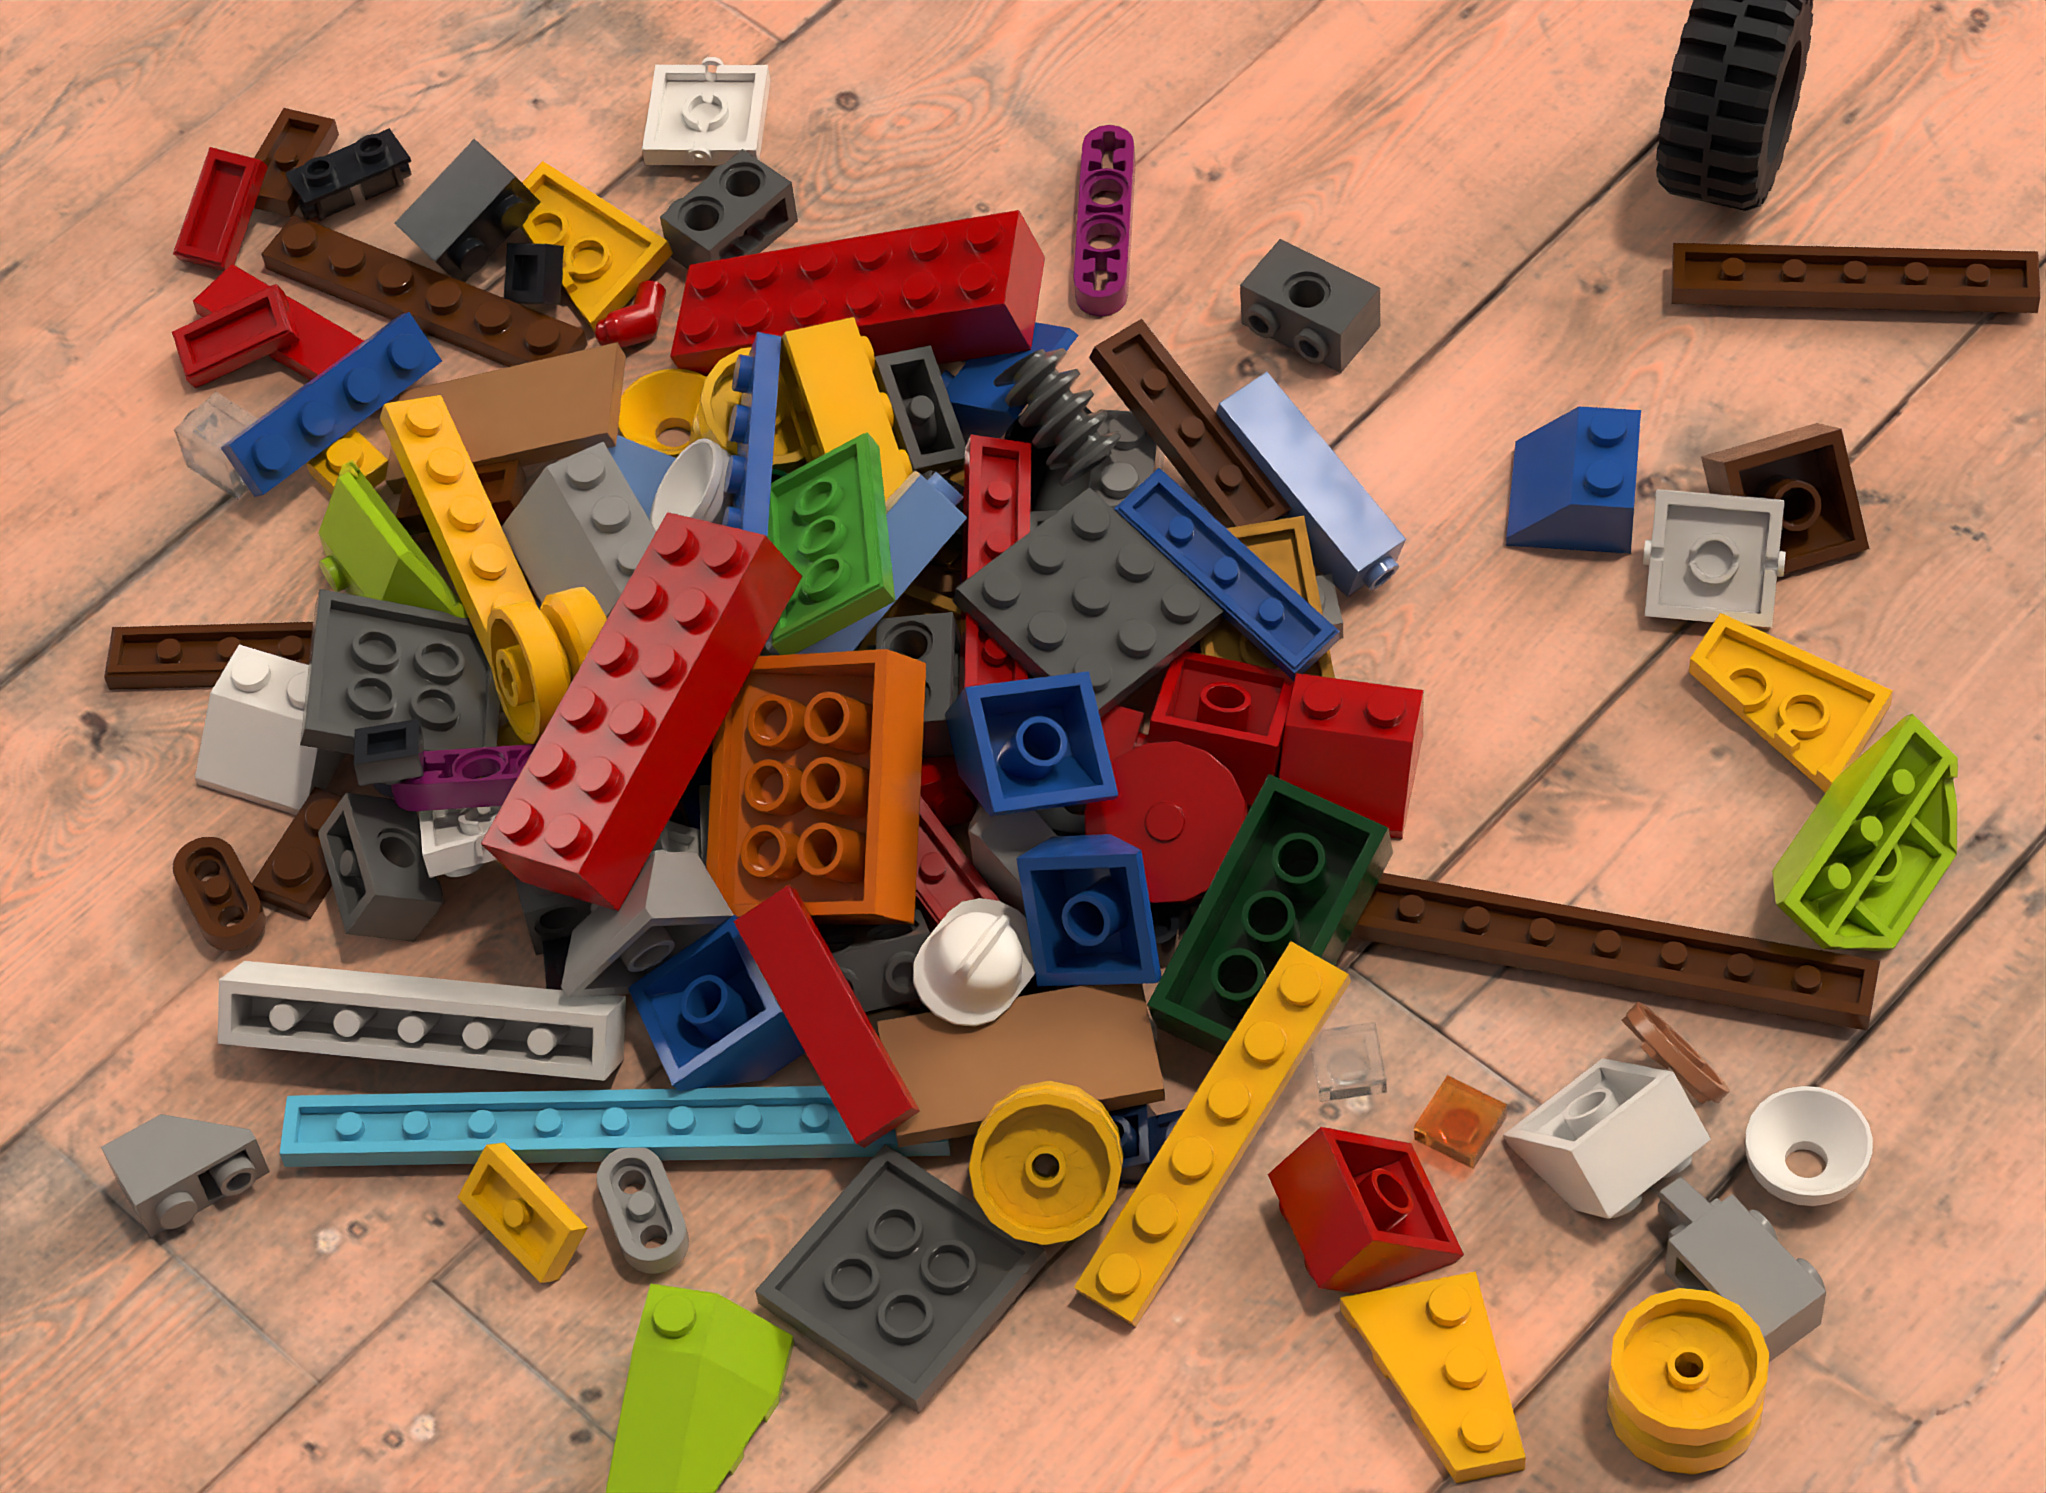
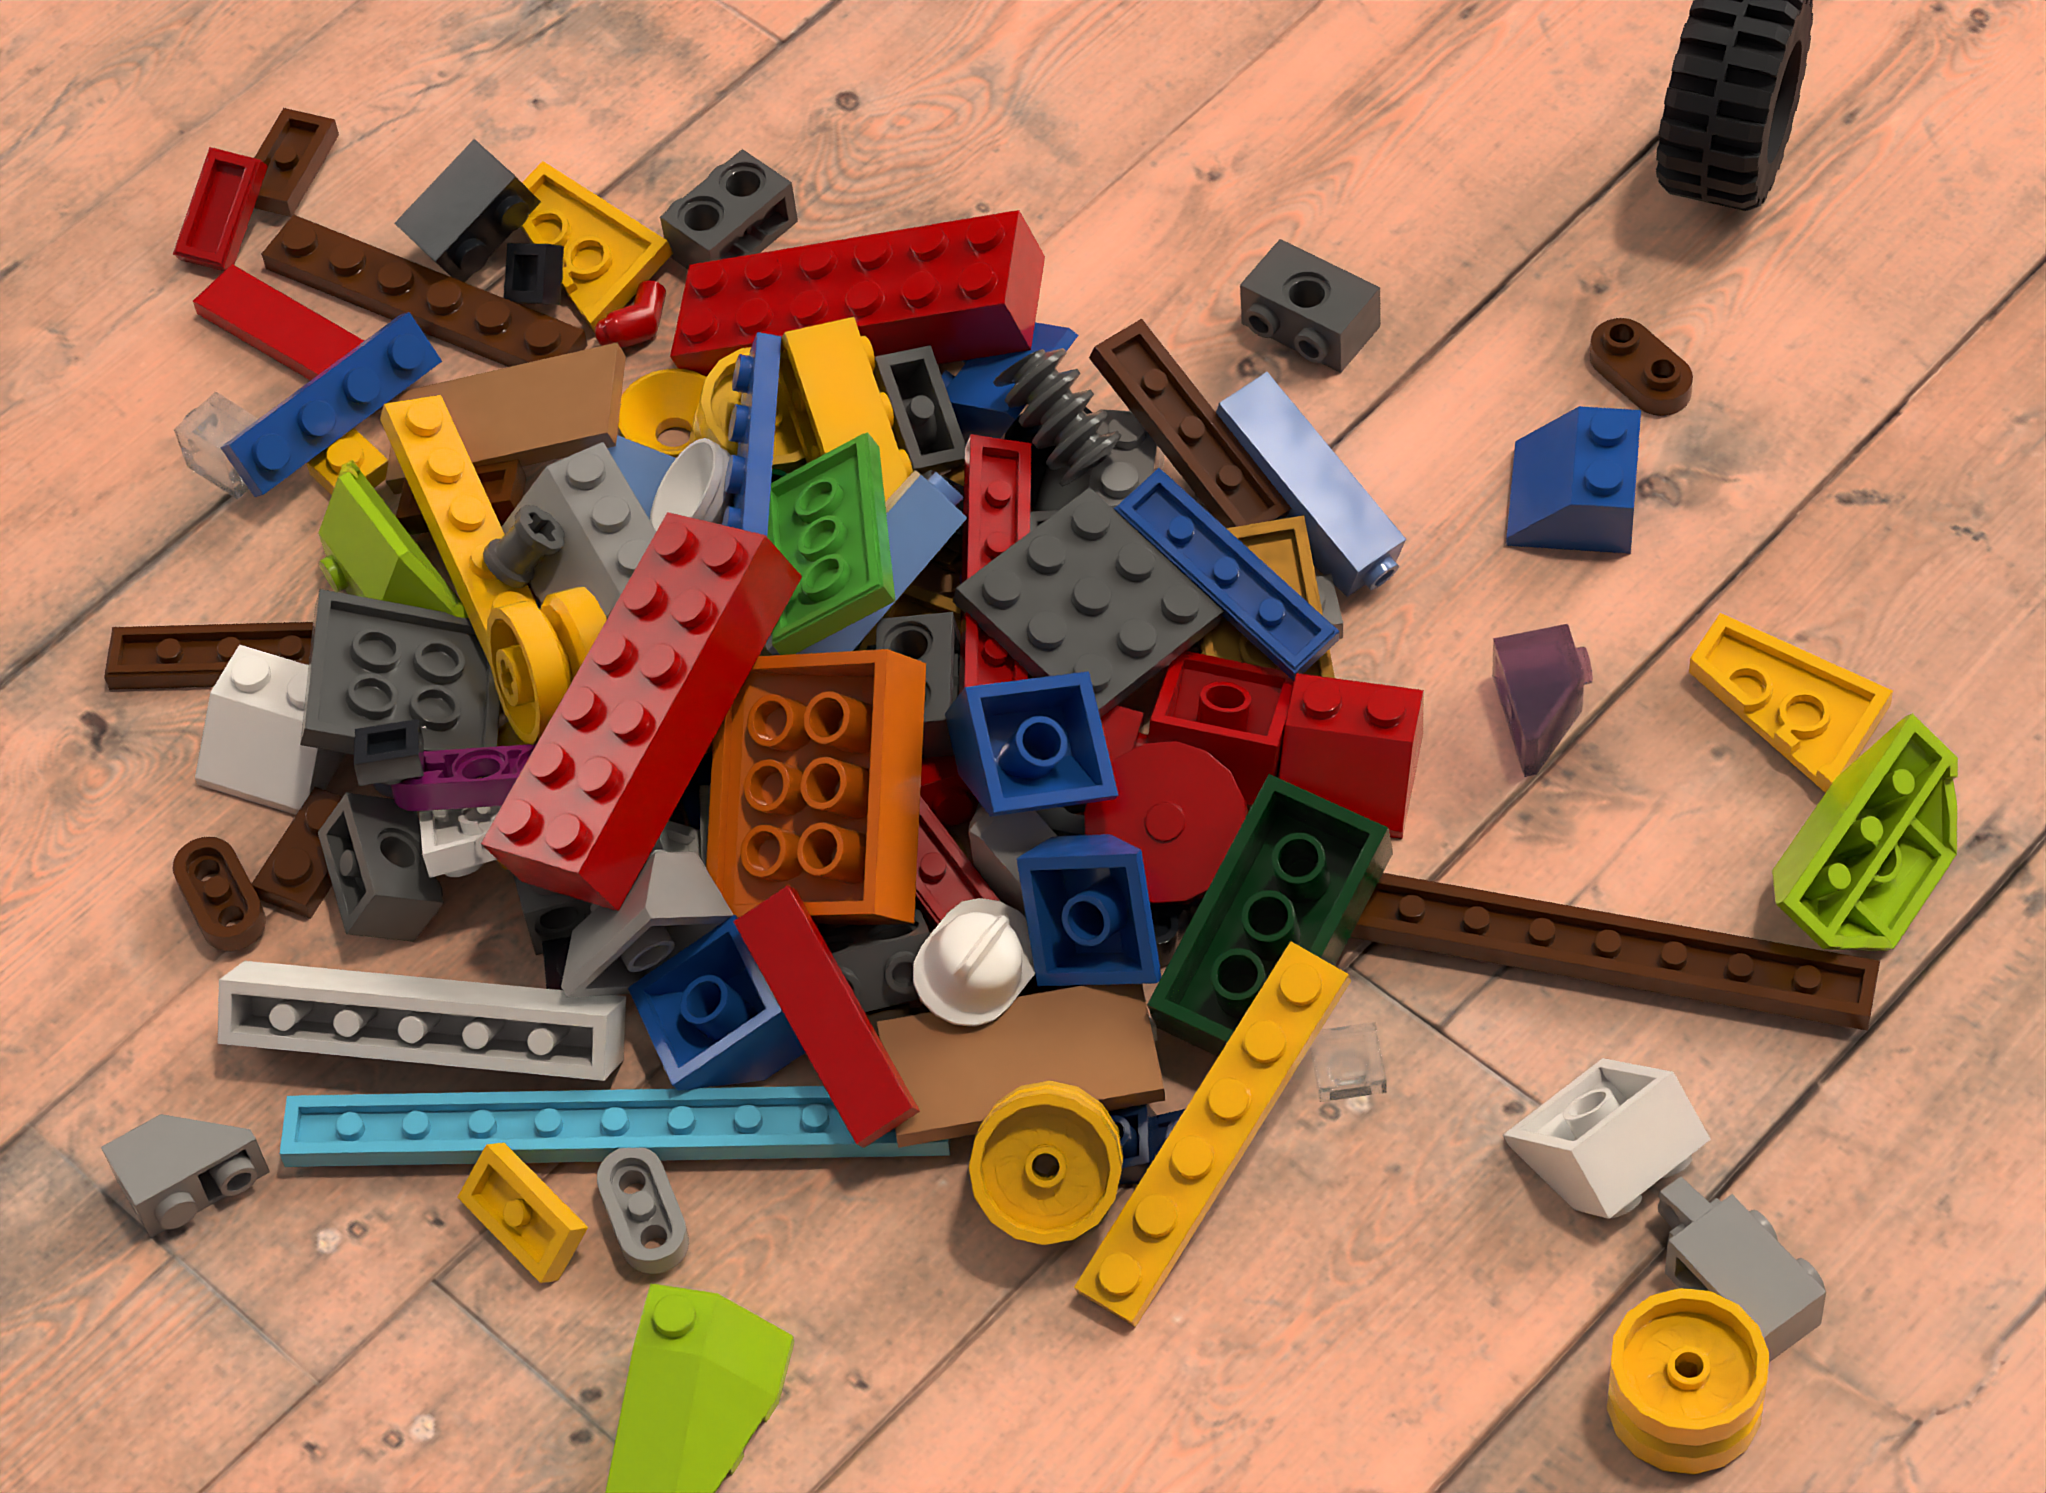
red tile [172,284,300,388] -> none
black hinge [285,128,412,221] -> none
white plate [642,57,770,166] -> none
dark grey plate [755,1144,1047,1413] -> none
magenta beam [1074,125,1136,317] -> none
red slope [1267,1127,1464,1294] -> none
yellow wing [1340,1271,1526,1483] -> none
clear orange plate [1414,1075,1507,1169] -> none
nougat wheel [1621,1002,1730,1104] -> none
white plate [1643,489,1786,628] -> none
reddish brown plate [1671,243,2041,313] -> none
reddish brown slope [1701,423,1869,574] -> none
white piece [1745,1086,1873,1206] -> none
none -> dark grey bush [483,505,564,588]
none -> clear purple slope [1492,624,1593,777]
none -> reddish brown plate [1590,318,1693,416]

